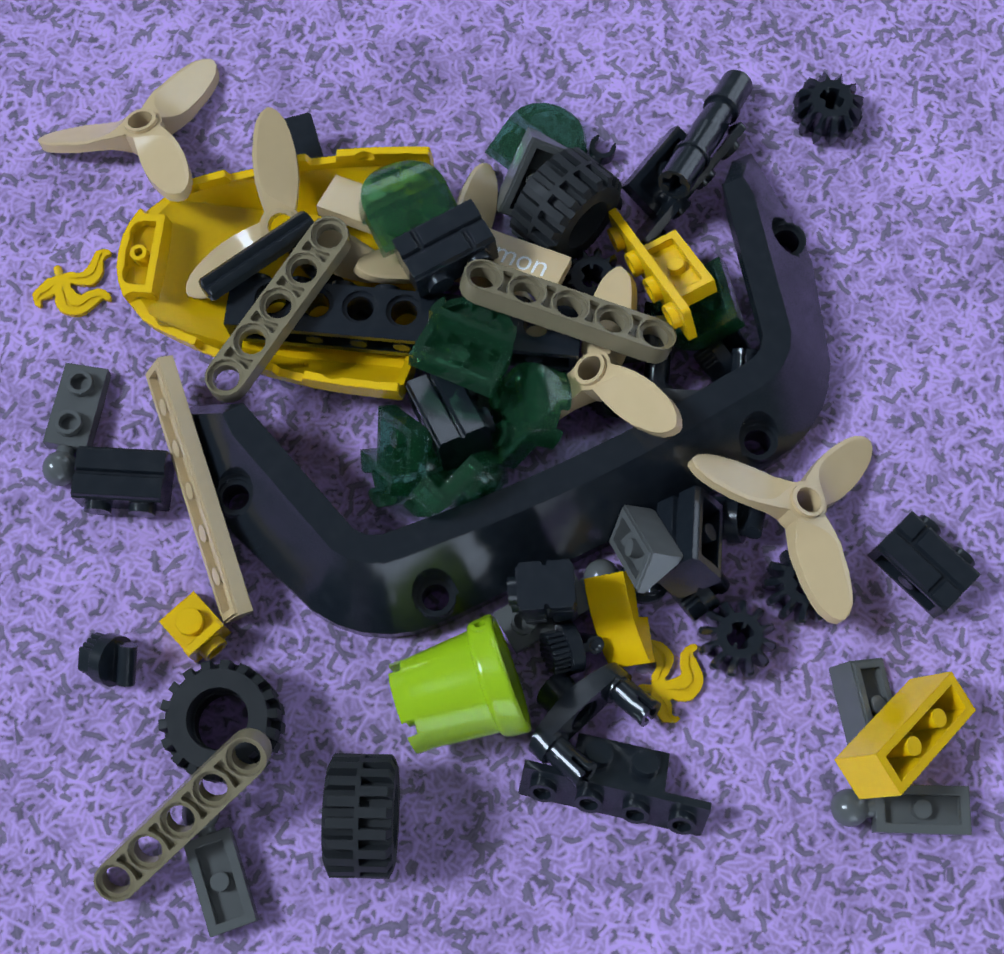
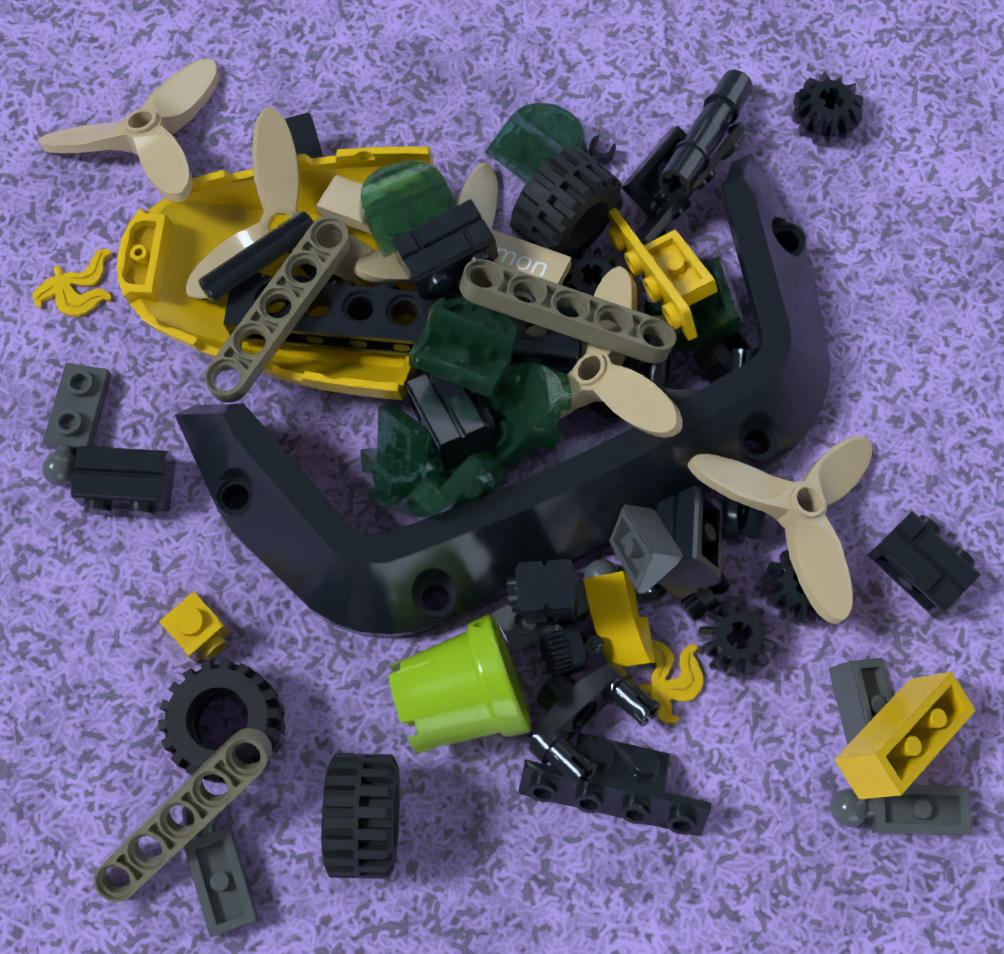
black piece [78,632,138,687] -> none
tan tile [145,355,253,624] -> none
dark grey slope [497,127,567,217] -> none

